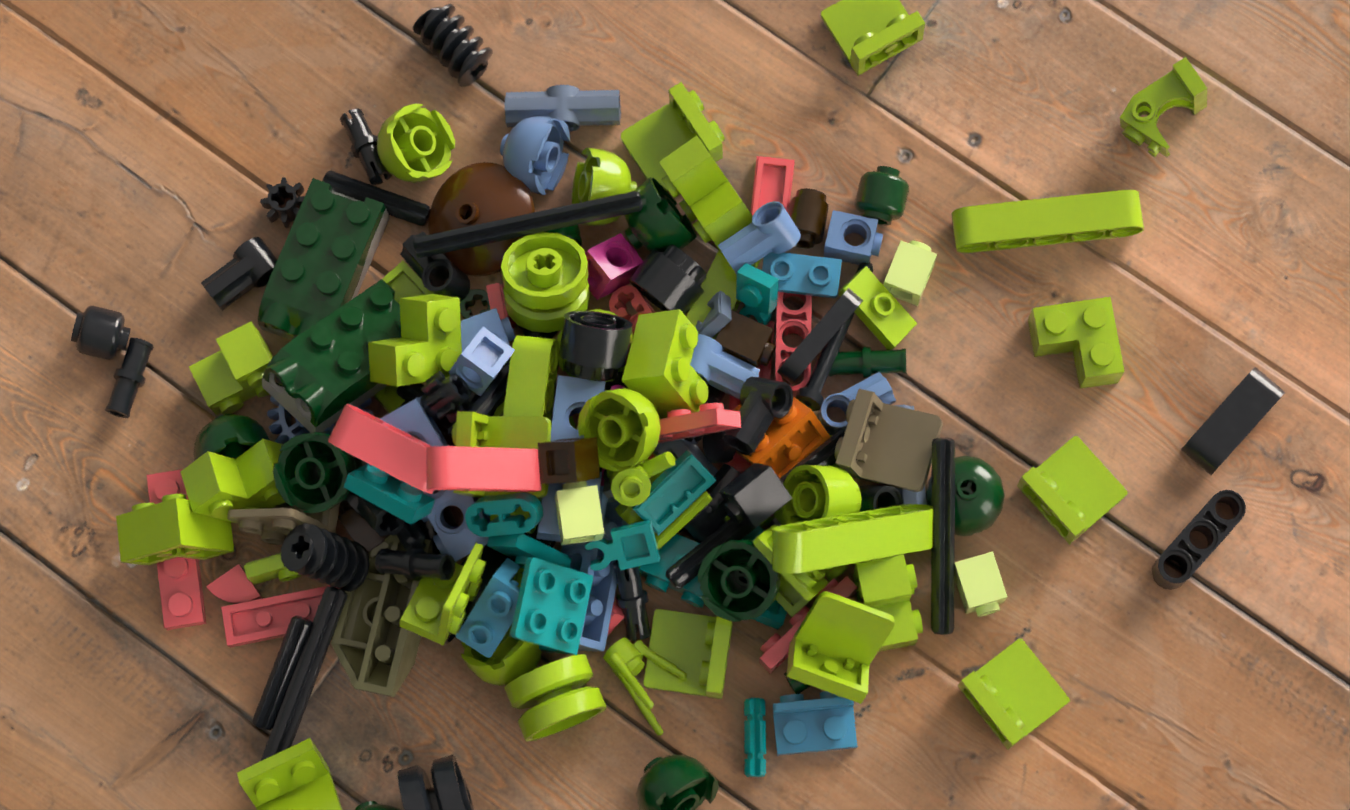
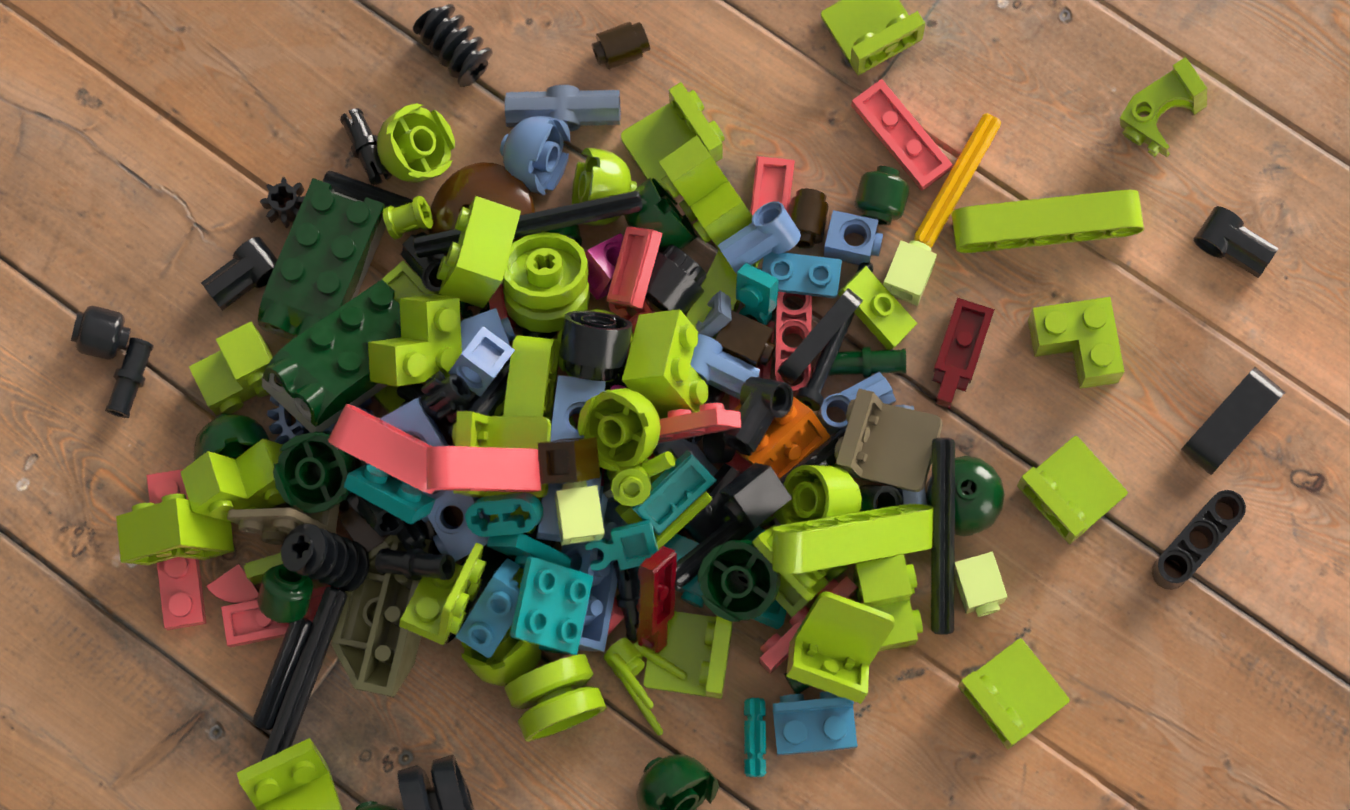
none -> dark green head [257,564,314,623]
none -> lime bush [383,196,433,240]
none -> lime brick [437,196,521,308]
none -> dark brown brick [592,22,650,70]
none -> coral tile [606,226,663,309]
none -> dark red hinge [636,546,677,653]
none -> coral plate [851,79,953,191]
none -> yellow axle [914,113,1001,248]
none -> dark red hinge [932,298,995,409]
none -> black piece [1194,206,1279,278]

